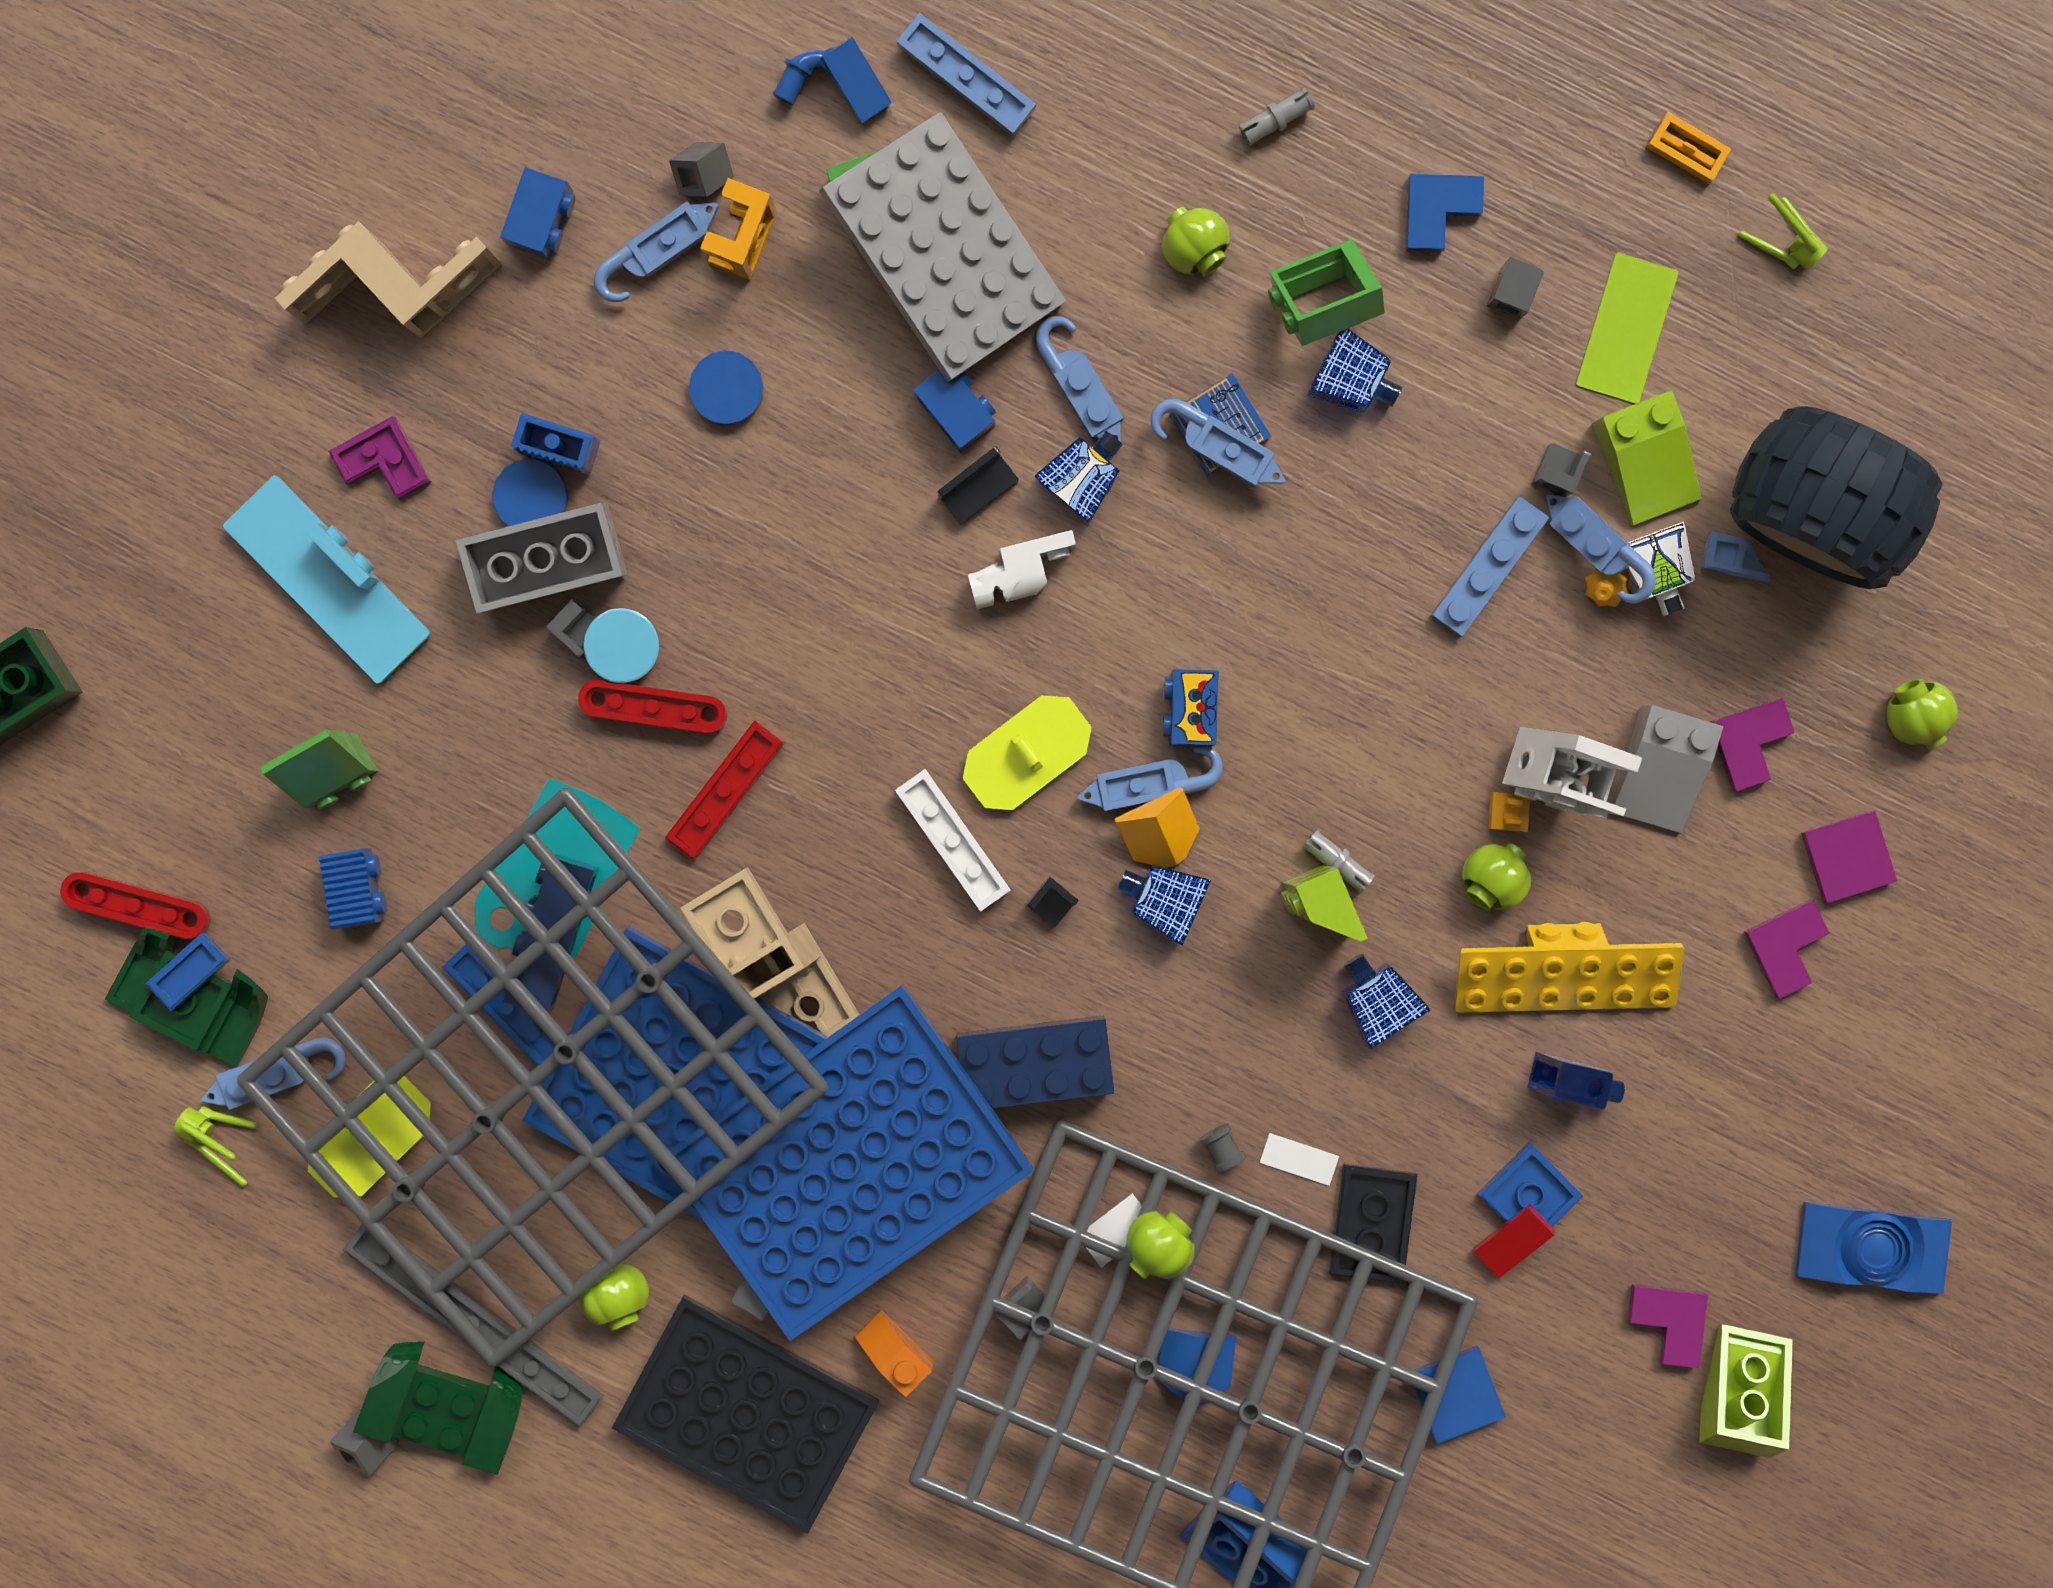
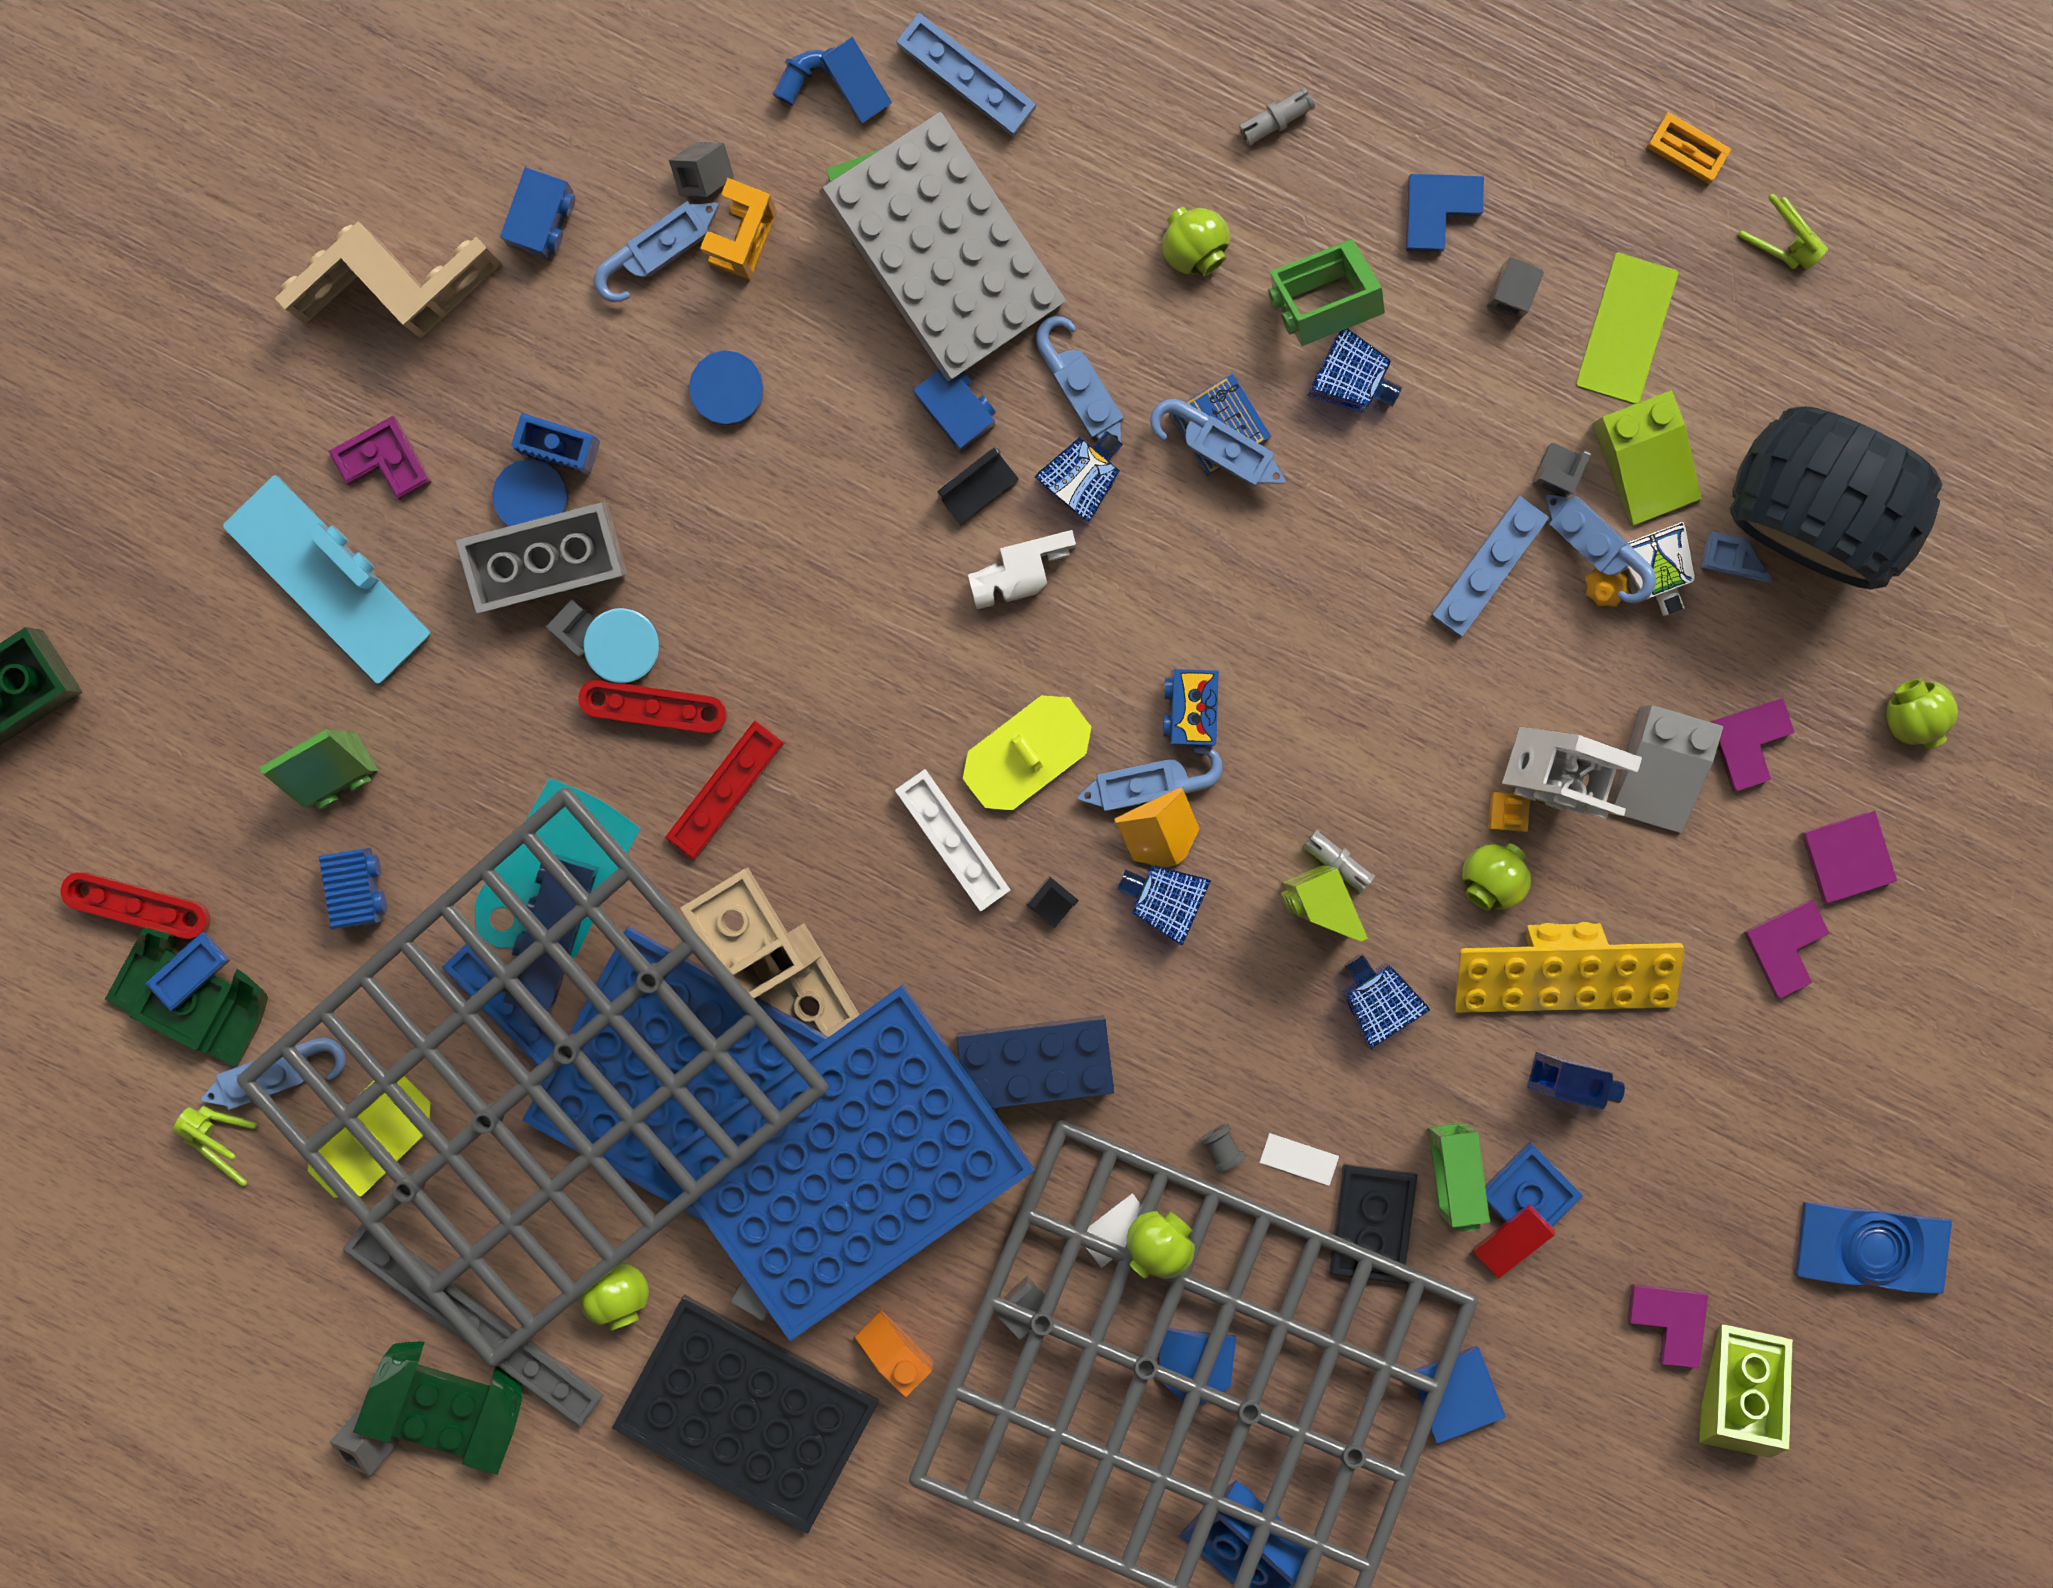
none -> bright green window [1428,1123,1490,1232]

